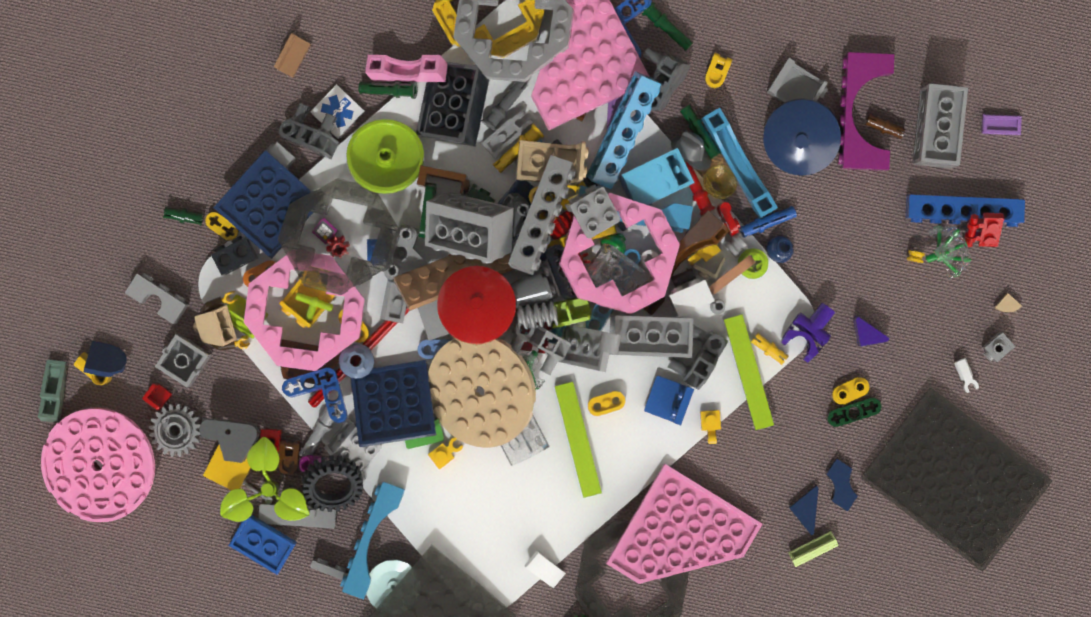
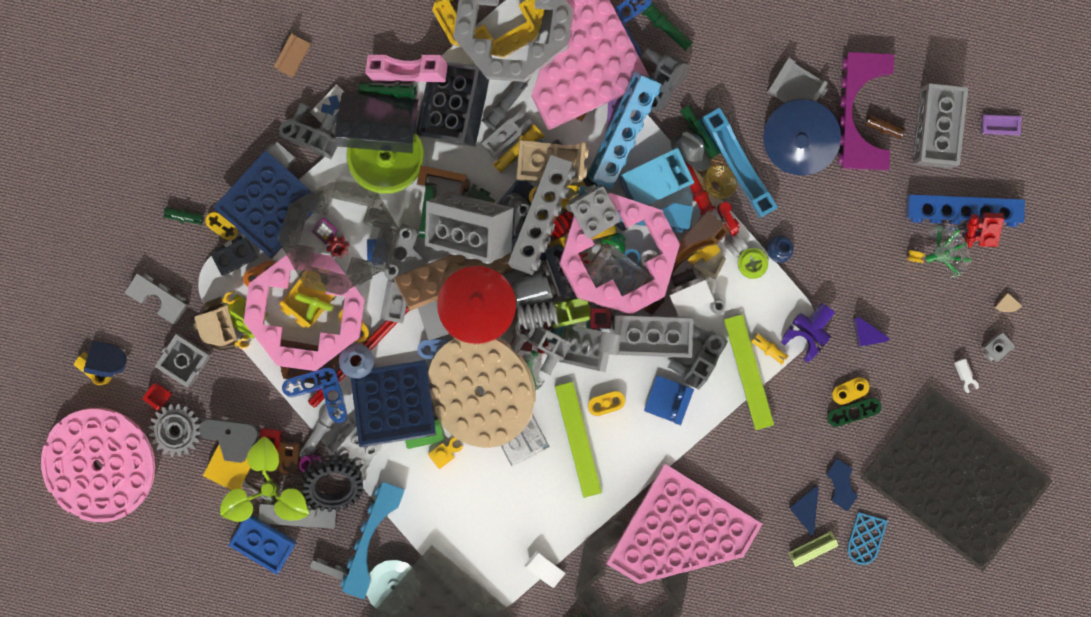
sand green slope [38,360,67,423] -> none
yellow plate [700,410,721,444] -> none
yellow plate [705,52,733,89] -> none
nougat beam [709,255,756,296] -> none
blue pin [739,206,797,238] -> none
none -> black slope [335,92,419,153]
none -> dark red brick [591,308,612,330]
none -> dark azure window [847,512,888,565]

